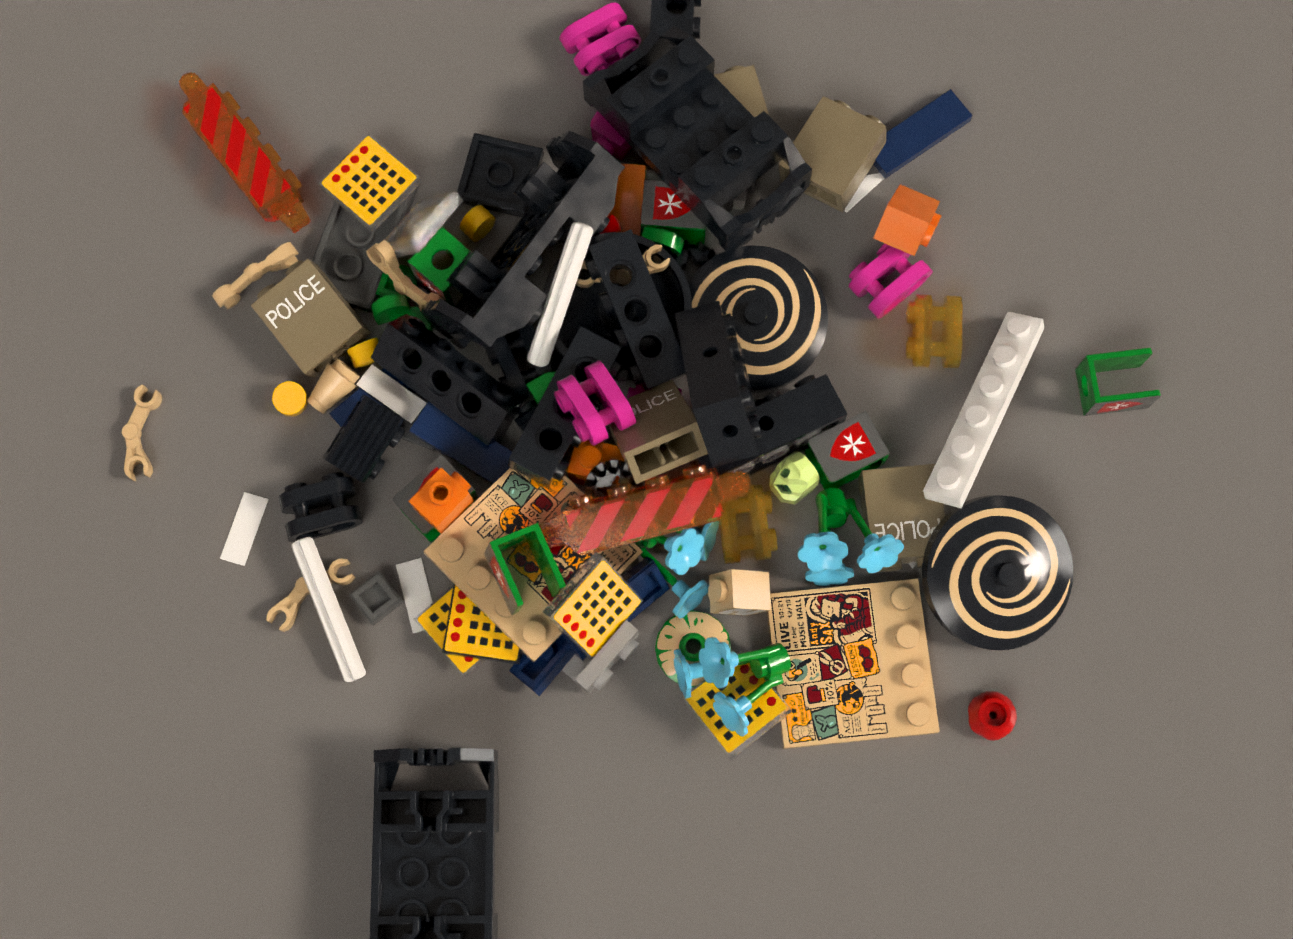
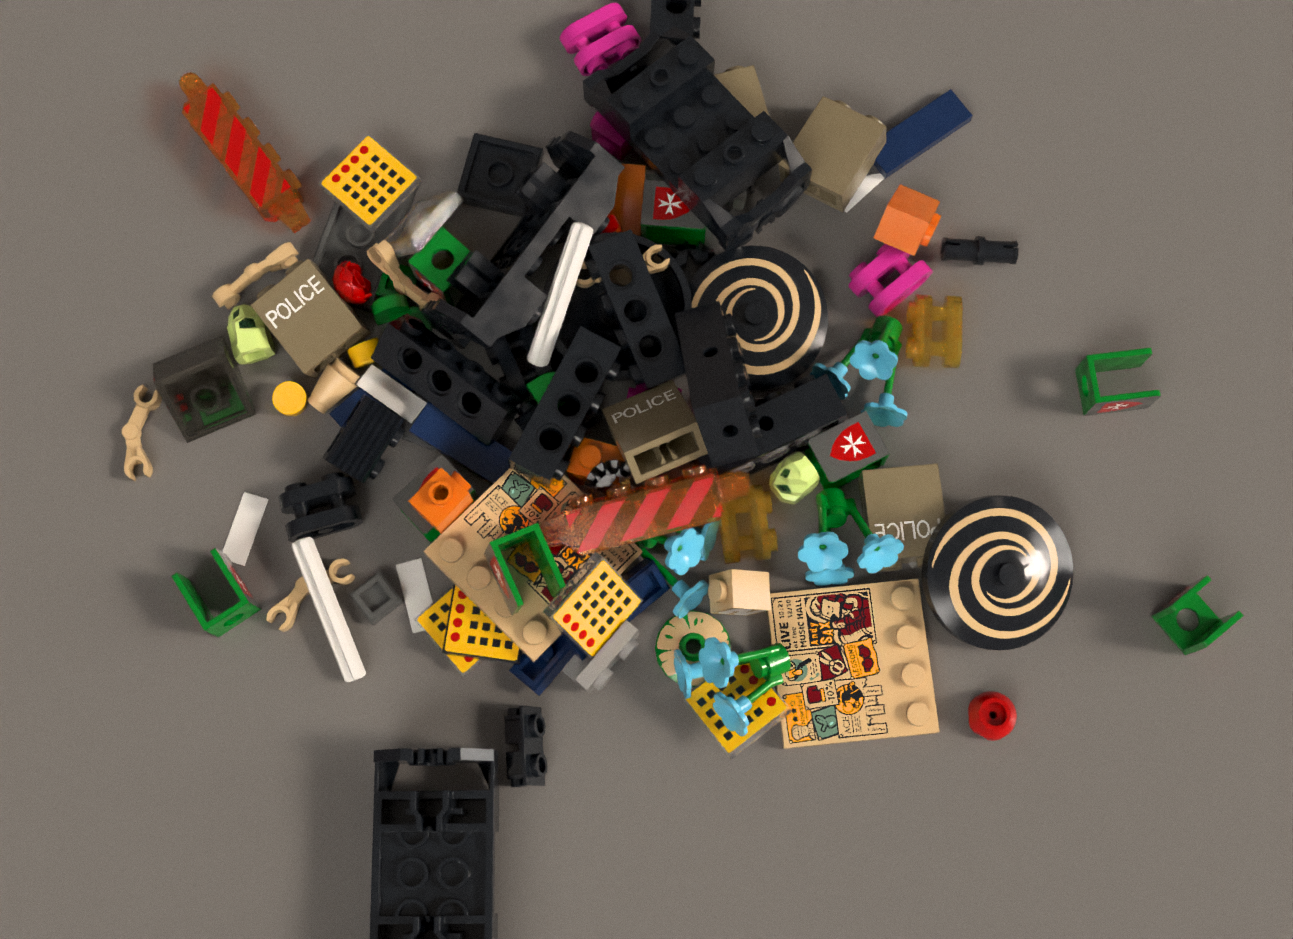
yellow piece [460,205,496,242] -> none
dark pink brick [554,360,636,446] -> none
green tile [641,226,684,256] -> none
white plate [923,312,1044,509] -> none
none -> clear smoke slope [153,335,256,443]
none -> green piece [171,547,261,638]
none -> yellowish green rock [227,304,275,364]
none -> red plate [332,261,373,304]
none -> black hinge [504,705,548,788]
none -> medium azure plant [810,315,908,427]
none -> black pin [940,236,1019,265]
none -> green piece [1151,575,1244,656]

